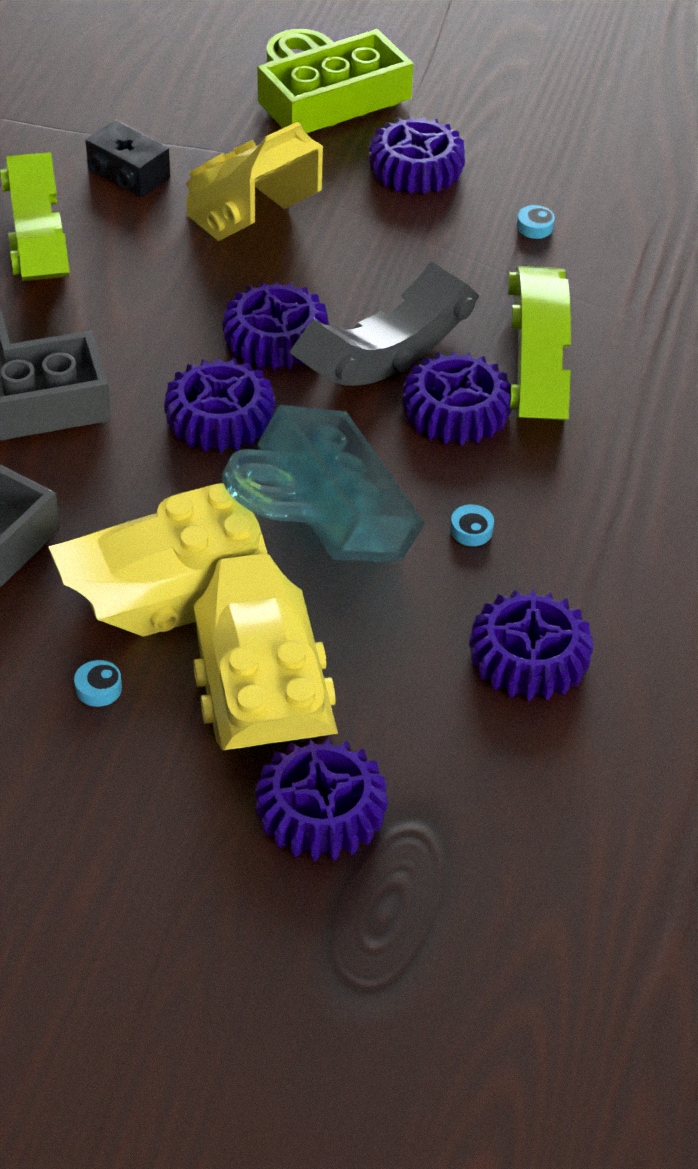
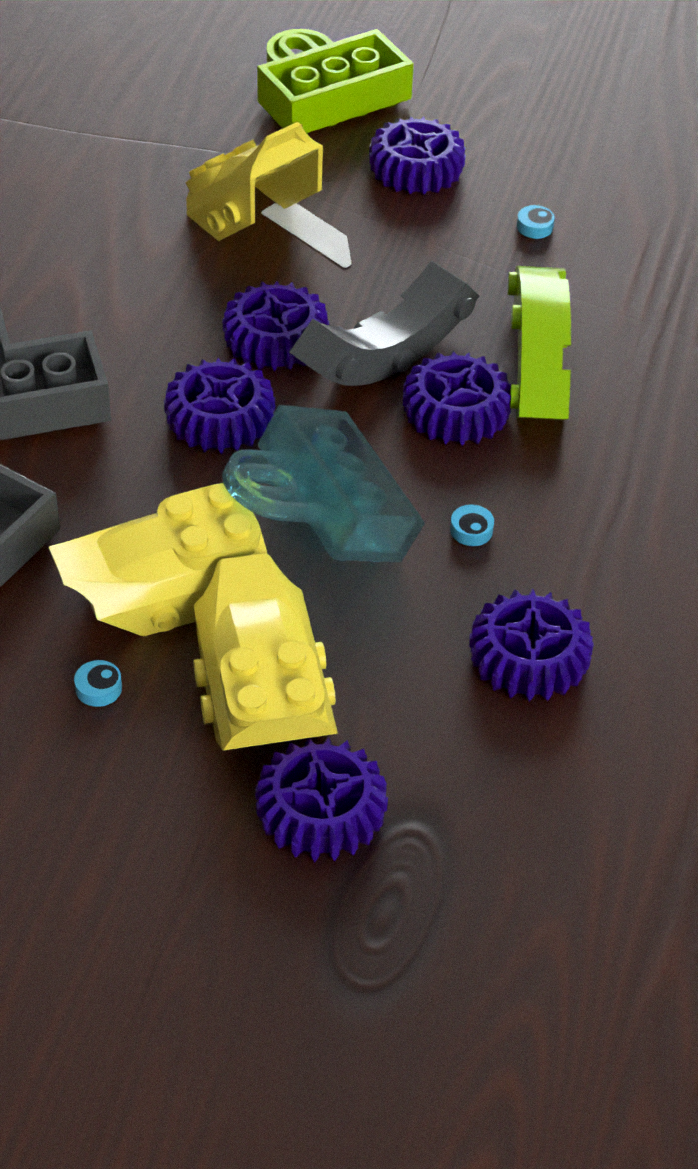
lime brick [0,152,70,281] -> none
black brick [85,120,170,198] -> none
none -> white sticker [261,203,352,268]

